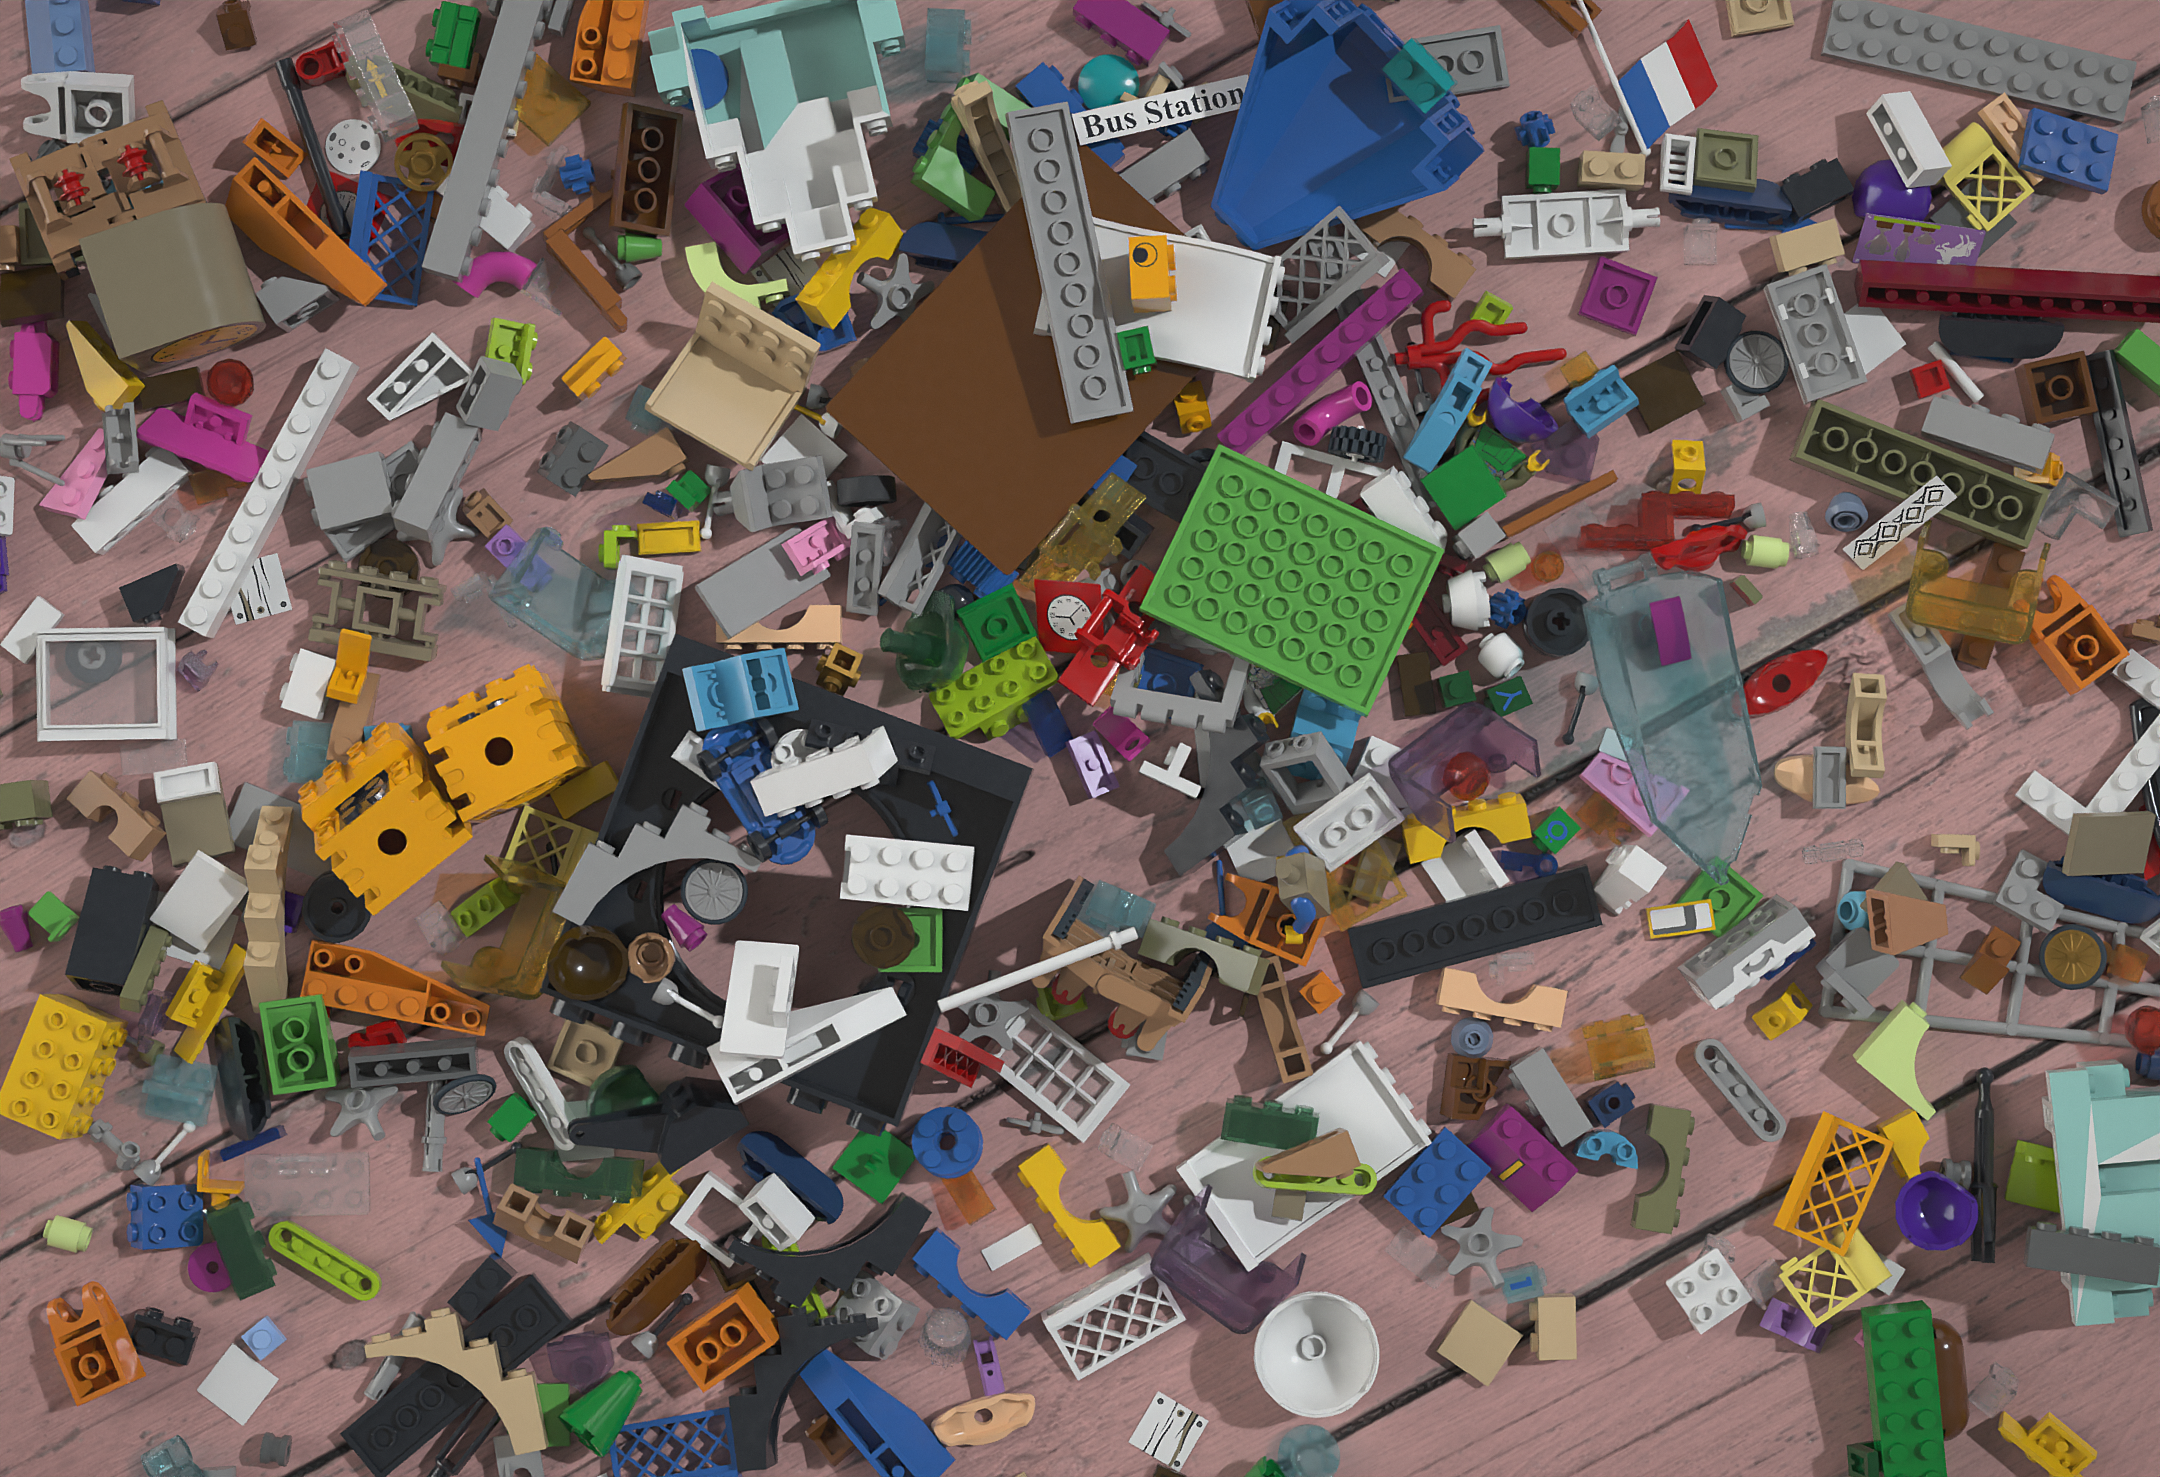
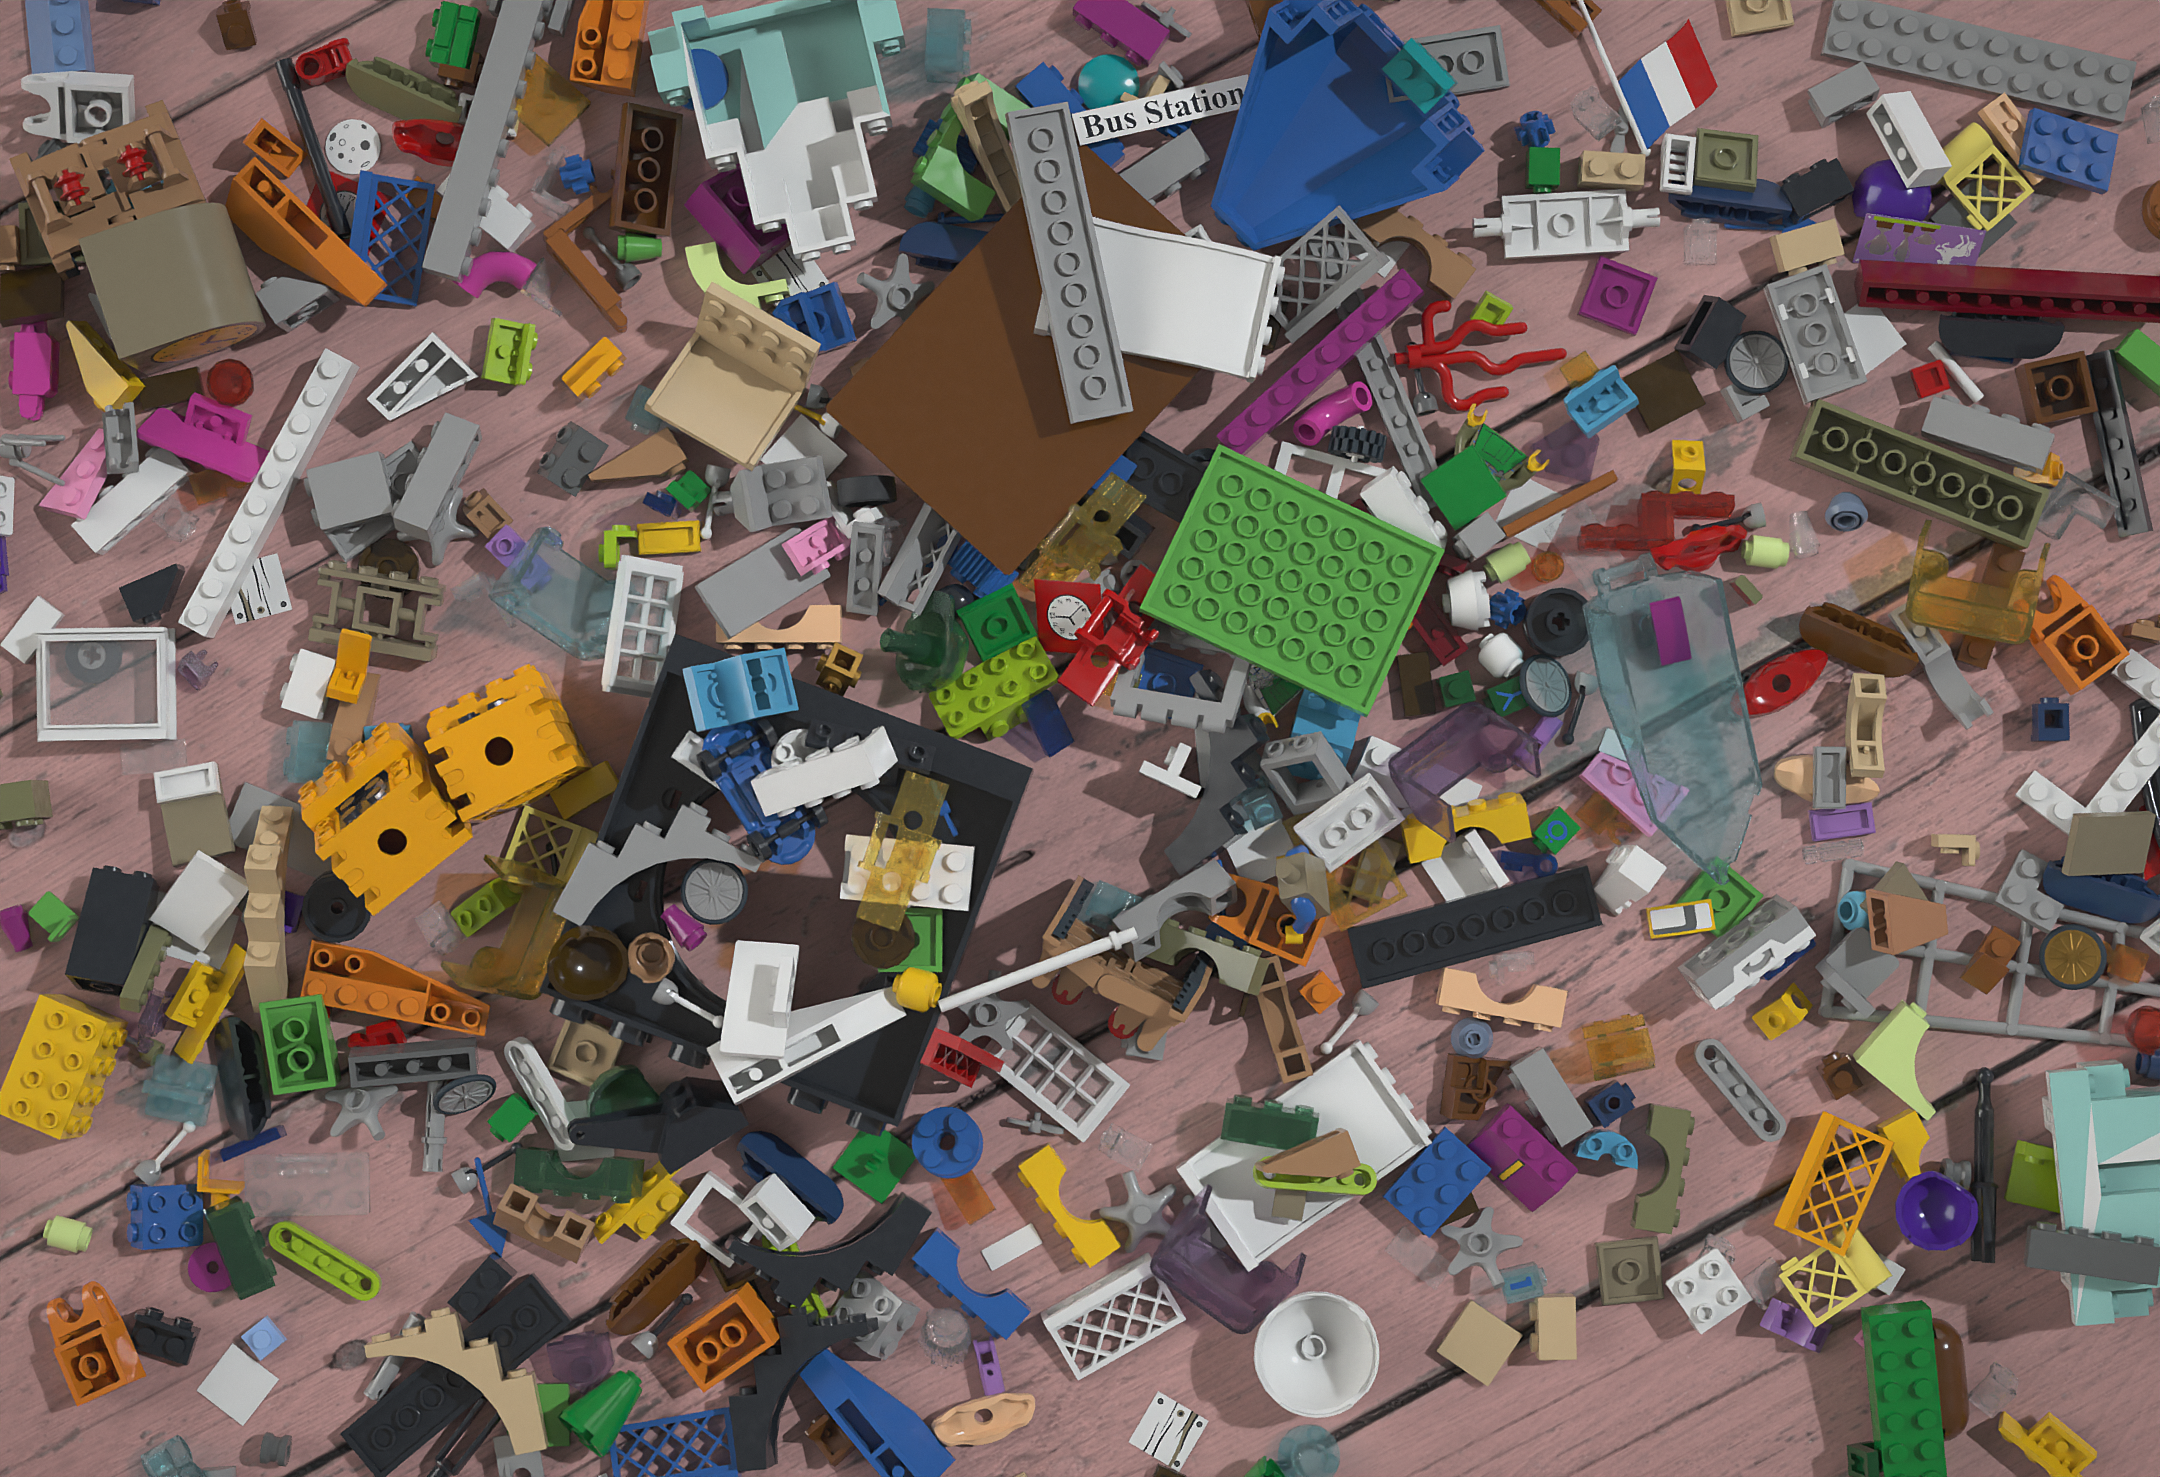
medium nougat arch [66,770,166,862] -> none
light grey bar [87,1119,140,1171] -> none
clear brick [331,9,419,142] -> none
pearl gold wheel [394,133,453,192] -> none
light grey brick [456,356,523,431] -> none
yellow arch [795,208,904,330] -> none
lime bracket [1036,987,1088,1021] -> none
plate [1065,730,1120,800] -> none
dark pink bracket [1093,706,1151,762] -> none
green bracket [1117,326,1157,375] -> none
light orange brick [1128,235,1177,313] -> none
light orange bracket [1173,380,1212,434] -> none
dark azure slope [1403,348,1493,473] -> none
clear red hair [1442,751,1491,801] -> none
dark purple cylinder [1487,377,1558,443] -> none
white sticker [1843,476,1957,570] -> none
none -> clear yellow piece [856,770,949,931]
none -> yellow head [892,967,942,1012]
none -> dark azure cone [904,185,936,218]
none -> light grey arch [1112,859,1237,962]
none -> white sticker [1495,479,1567,552]
none -> medium lavender bar [1513,716,1563,767]
none -> light grey wheel [1519,654,1572,718]
none -> dark tan tile [1595,1236,1664,1305]
none -> reddish brown brick [1799,602,1919,678]
none -> light grey hinge [1807,61,1880,129]
none -> medium lavender tile [1808,802,1876,841]
none -> reddish brown bracket [1816,1051,1863,1100]
none -> dark blue brick [2031,697,2070,742]

